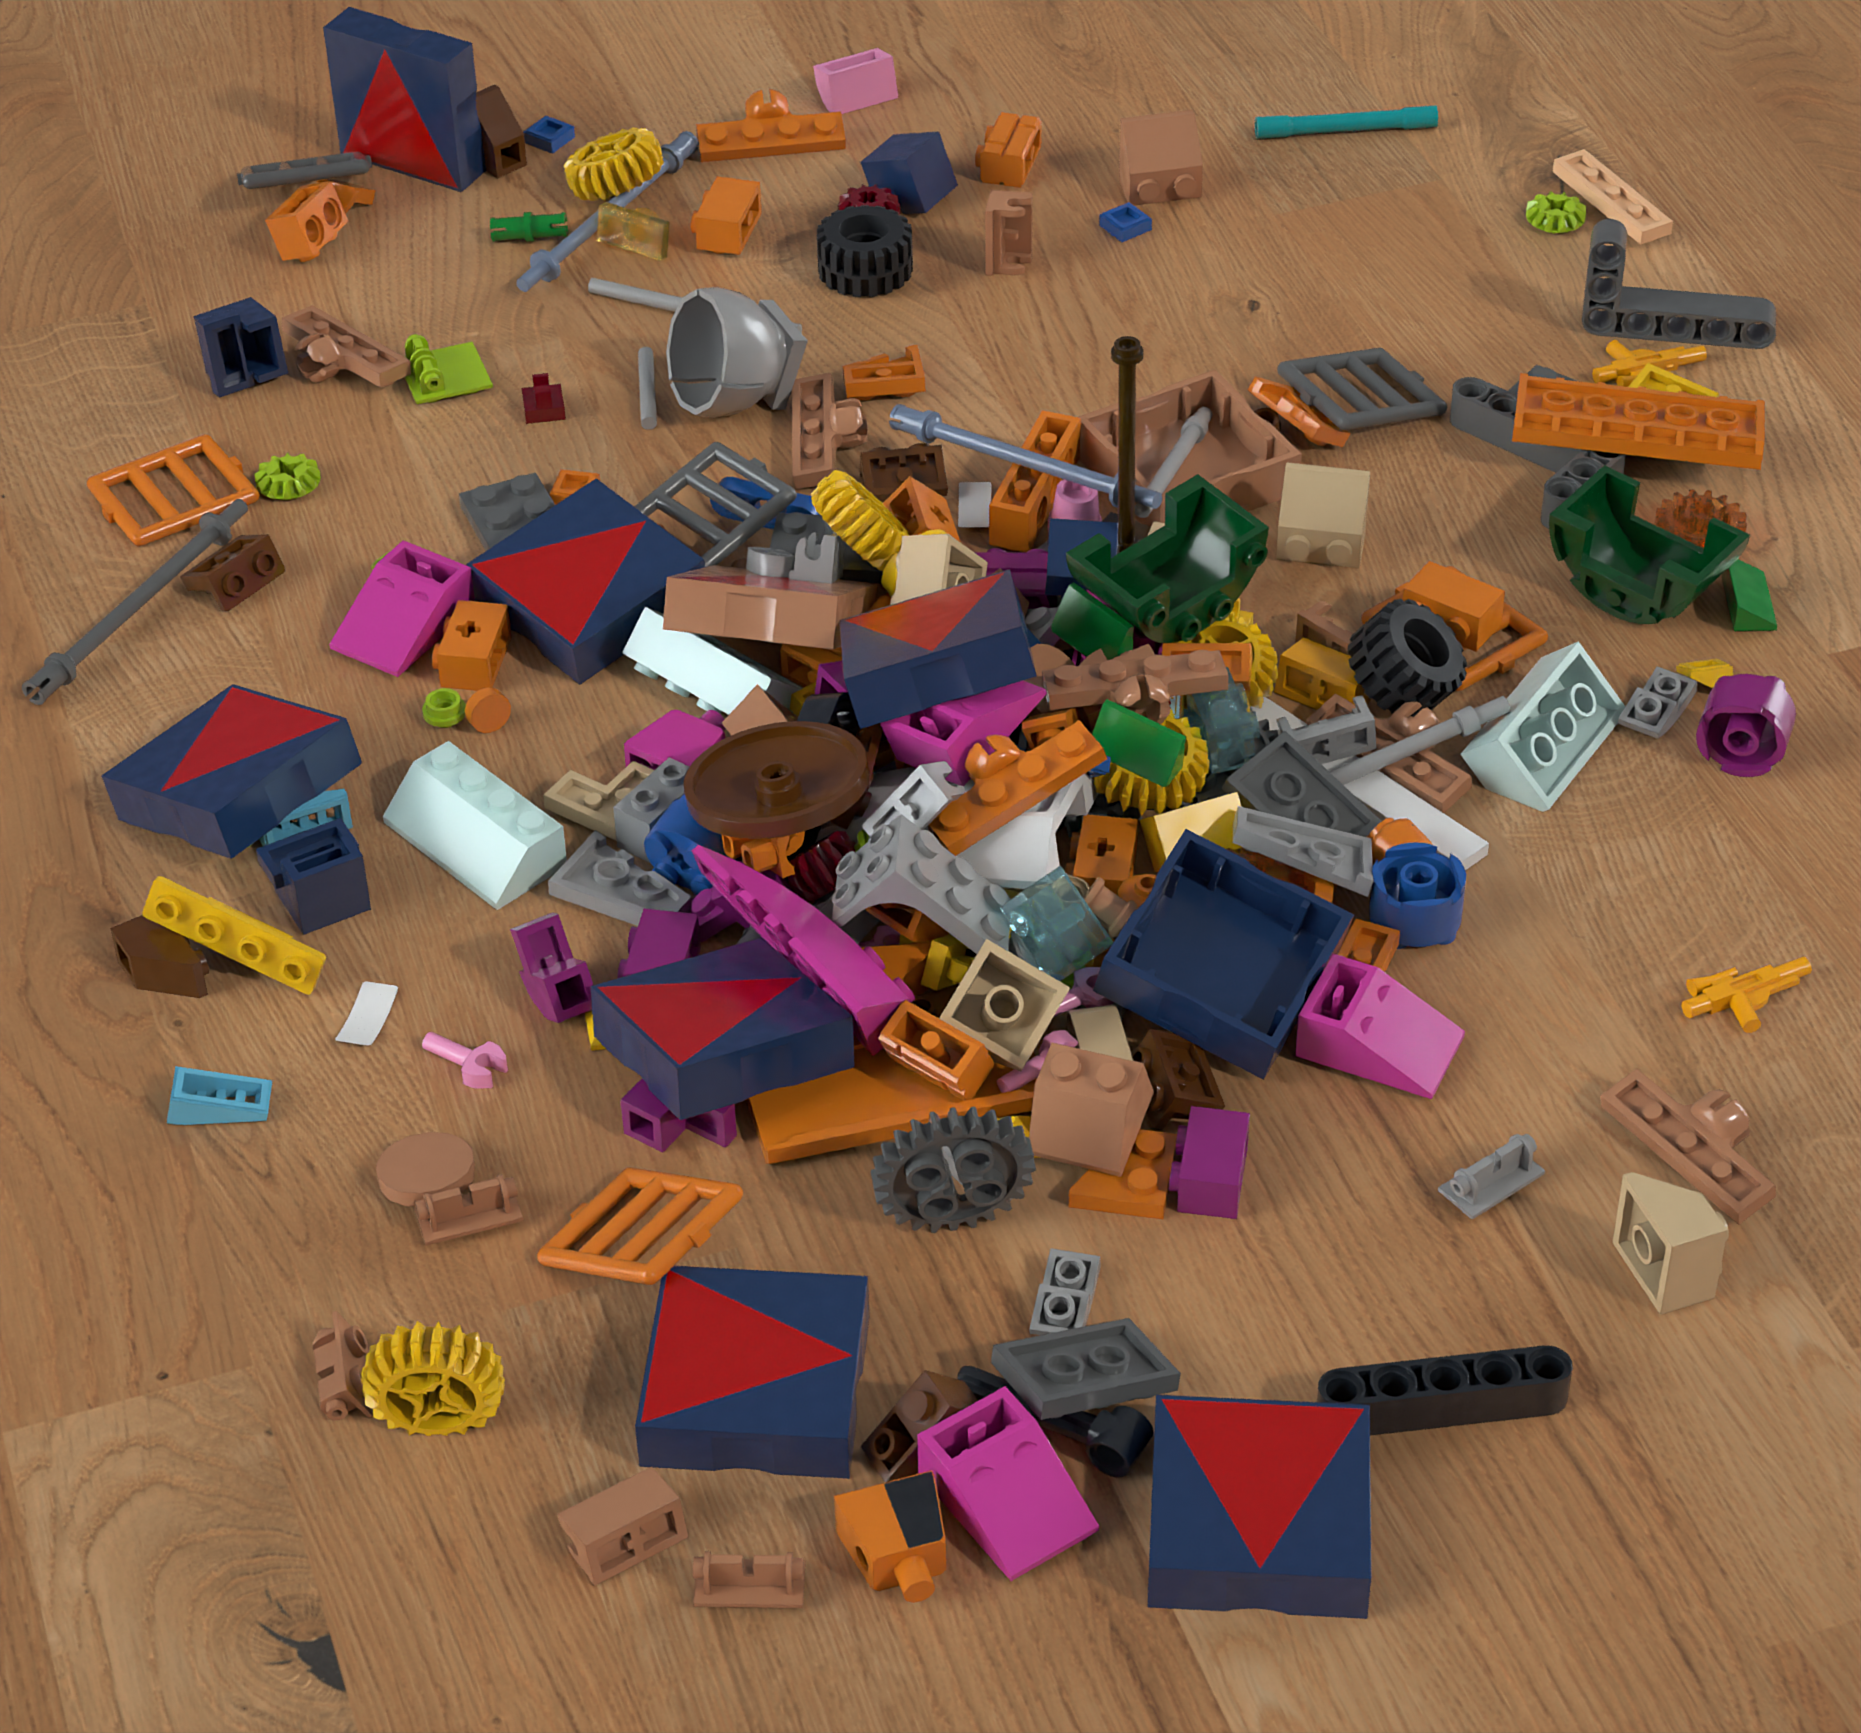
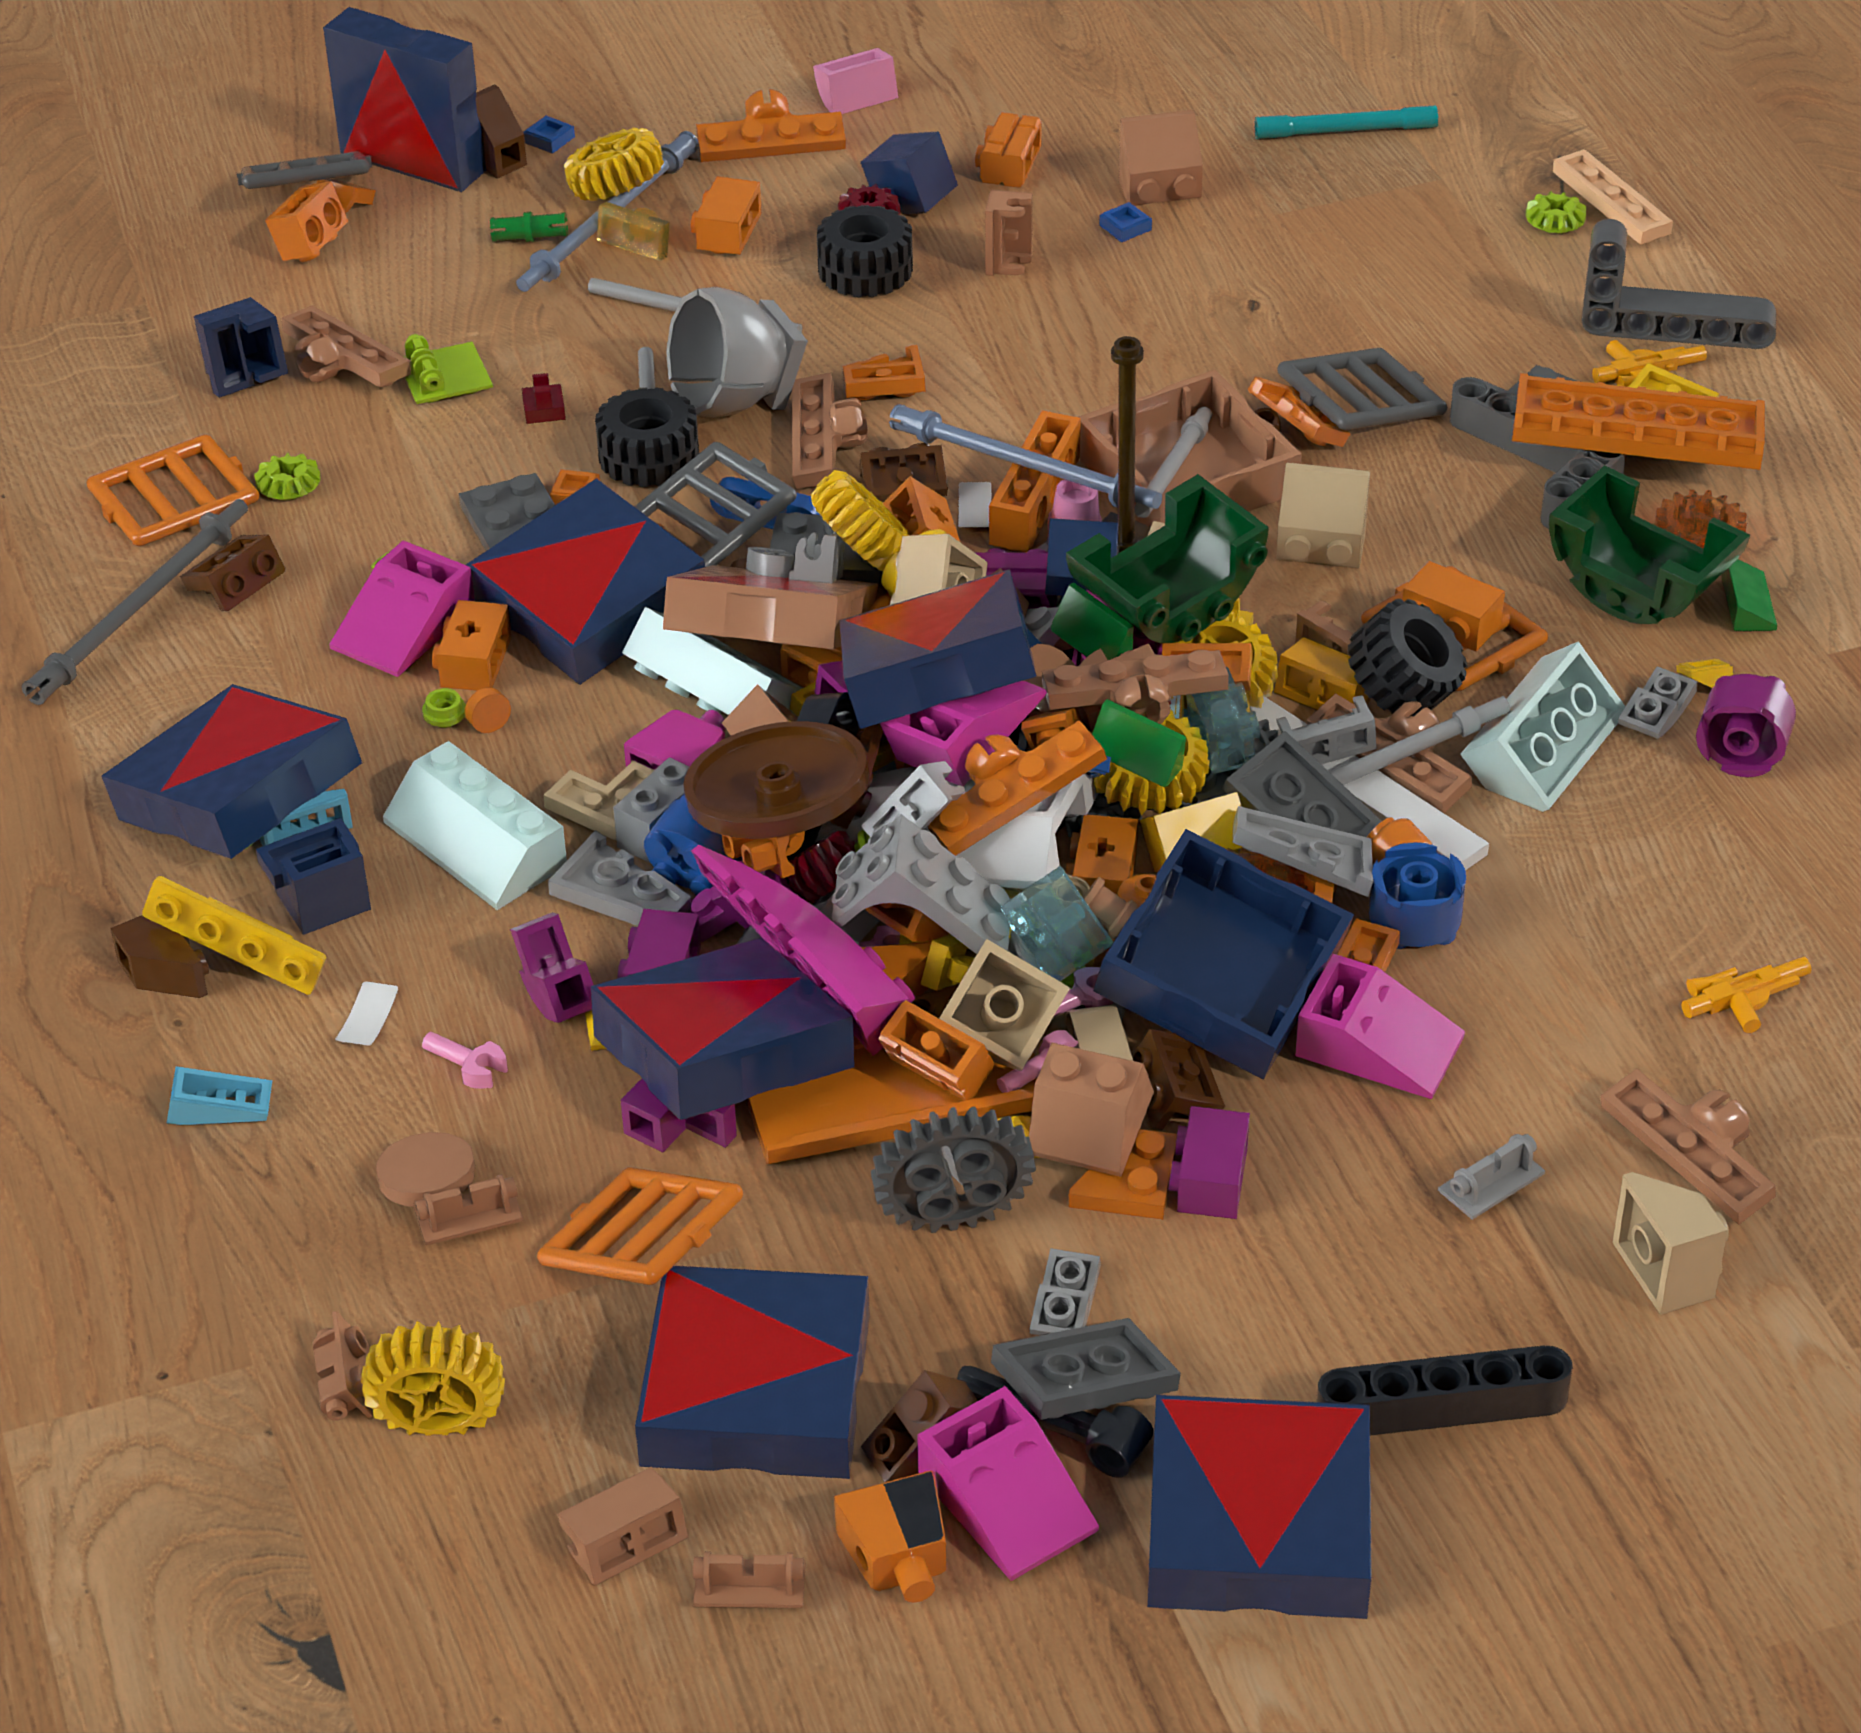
none -> black tyre [595,387,699,487]

